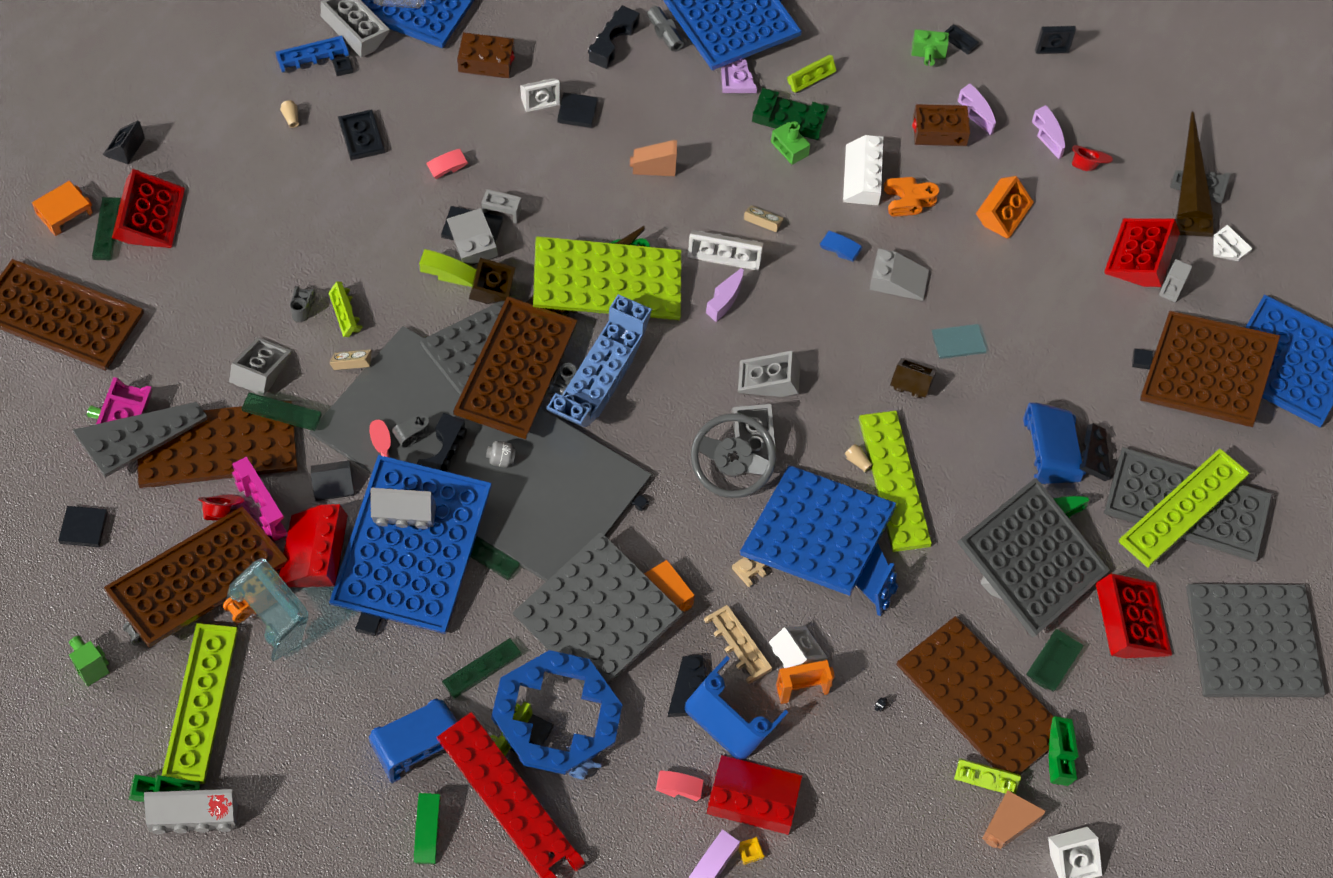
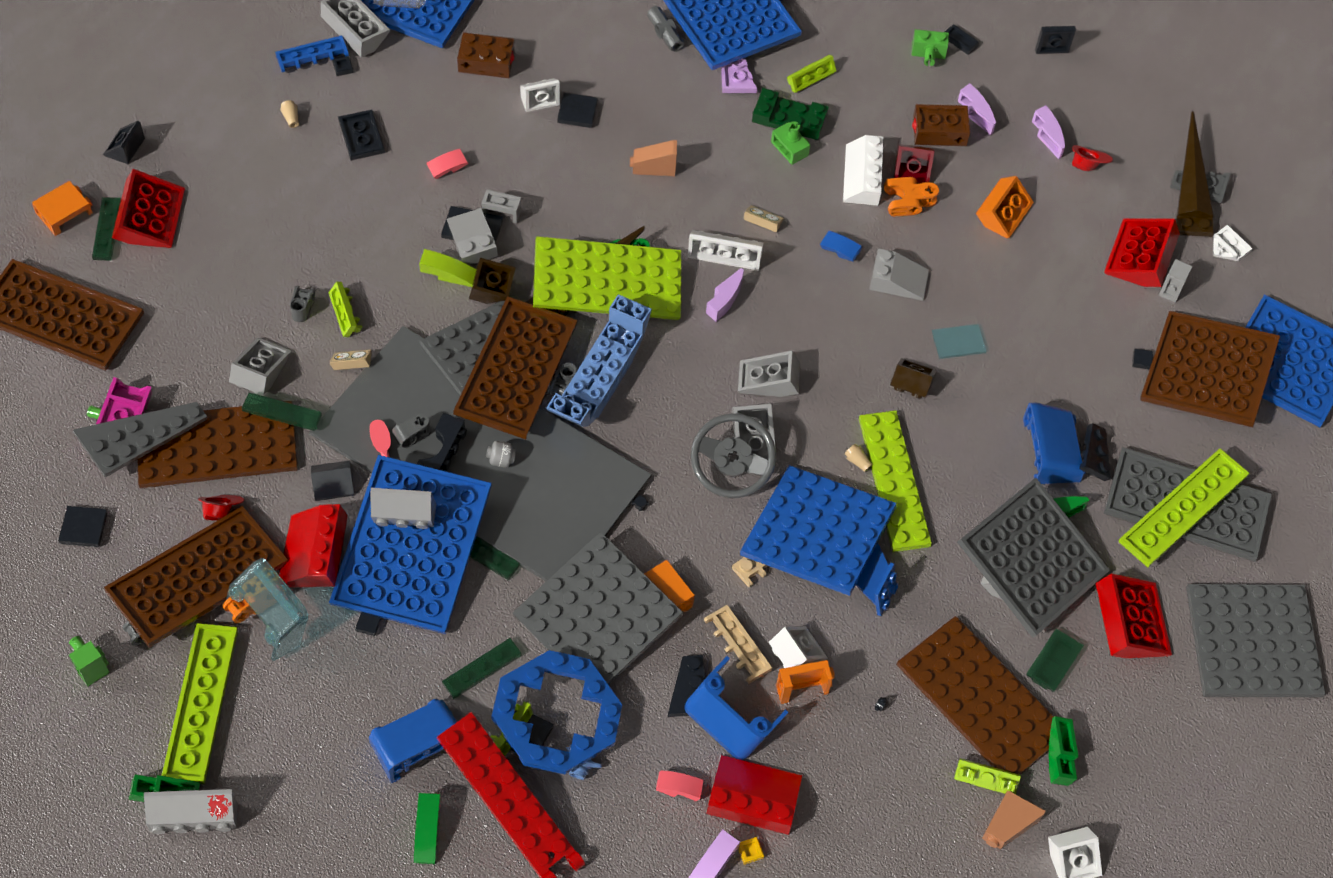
dark pink piece [232,457,288,542] -> none
black arch [588,5,640,69] -> none
none -> dark red slope [894,144,935,184]

